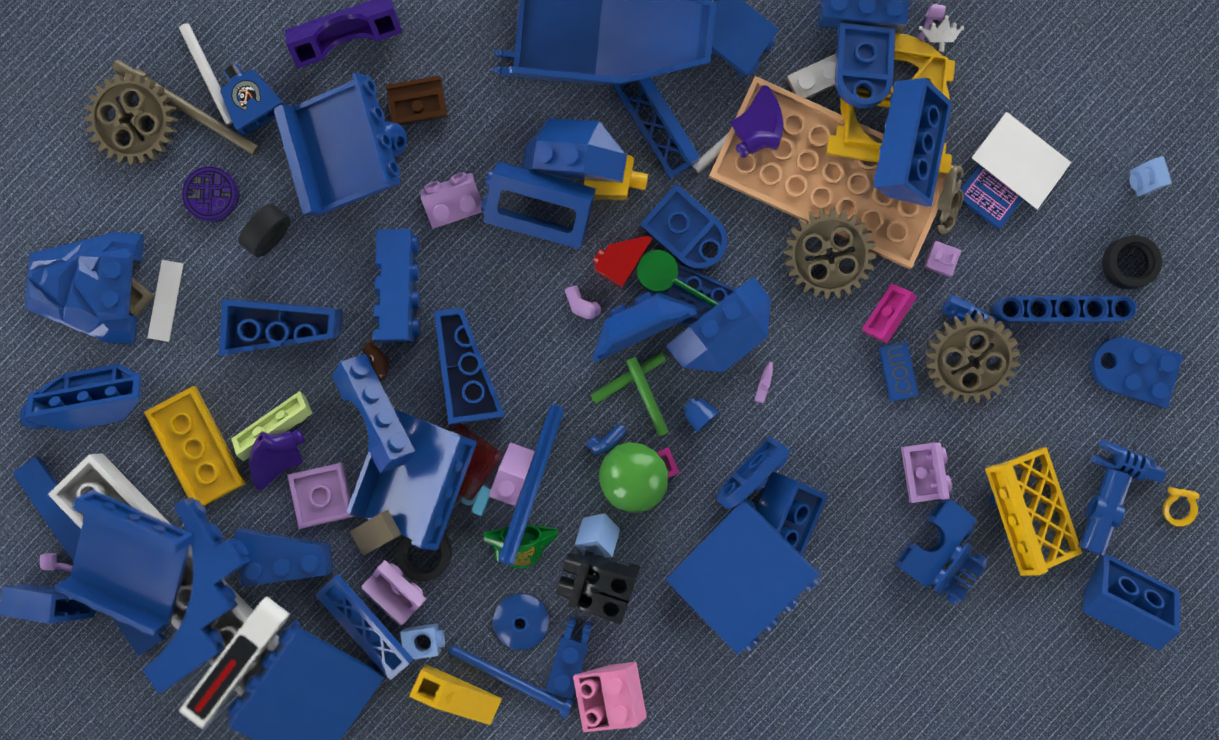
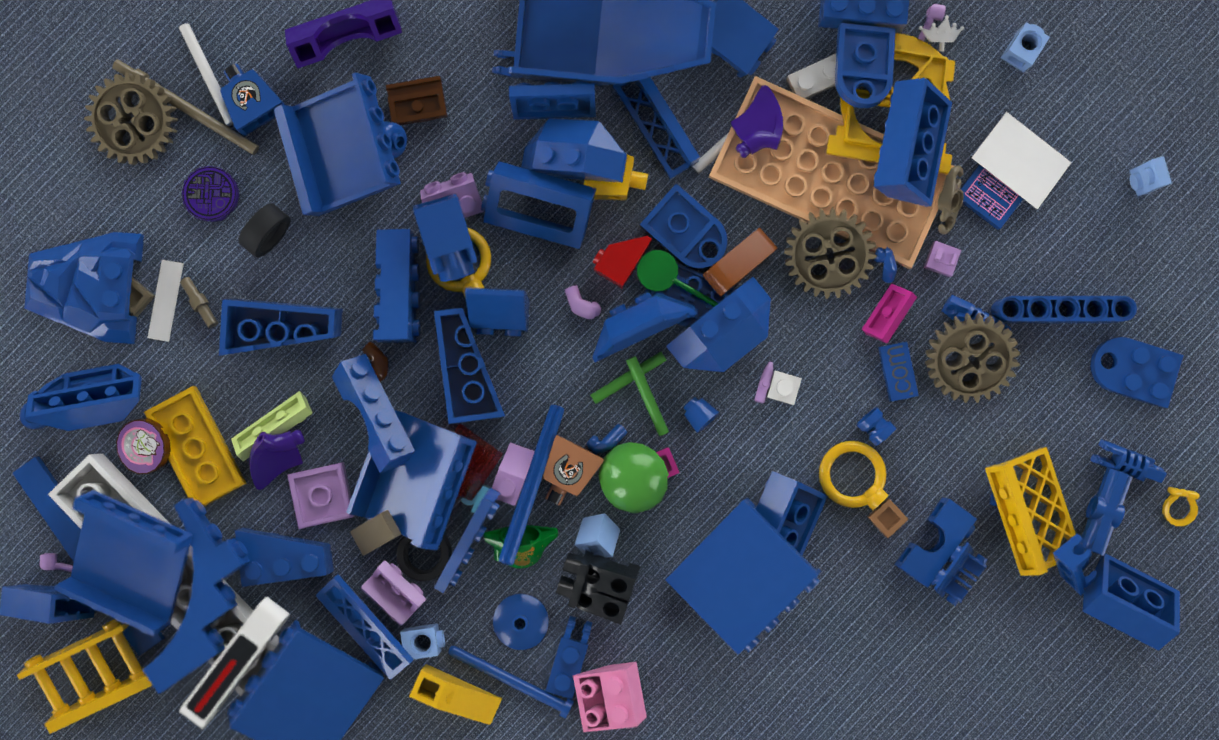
blue plate [716,436,791,509] -> none
lavender bracket [901,442,952,503] -> none
black tyre [1102,235,1163,290] -> none
none -> yellow fence [17,619,153,734]
none -> tile [116,418,171,474]
none -> dark tan bar [180,277,218,328]
none -> blue piece [413,193,477,282]
none -> yellow piece [426,227,491,298]
none -> blue plate [434,488,500,594]
none -> blue slope [465,288,530,337]
none -> blue plate [509,81,596,120]
none -> nougat torso [542,435,604,506]
none -> dark orange beam [702,227,778,297]
none -> white plate [766,371,802,405]
none -> yellow piece [819,441,888,510]
none -> blue wheel [856,407,896,446]
none -> medium nougat plate [867,498,909,538]
none -> blue arm [874,247,897,283]
none -> light blue brick [1001,22,1050,73]
none -> blue hinge [1053,534,1097,596]

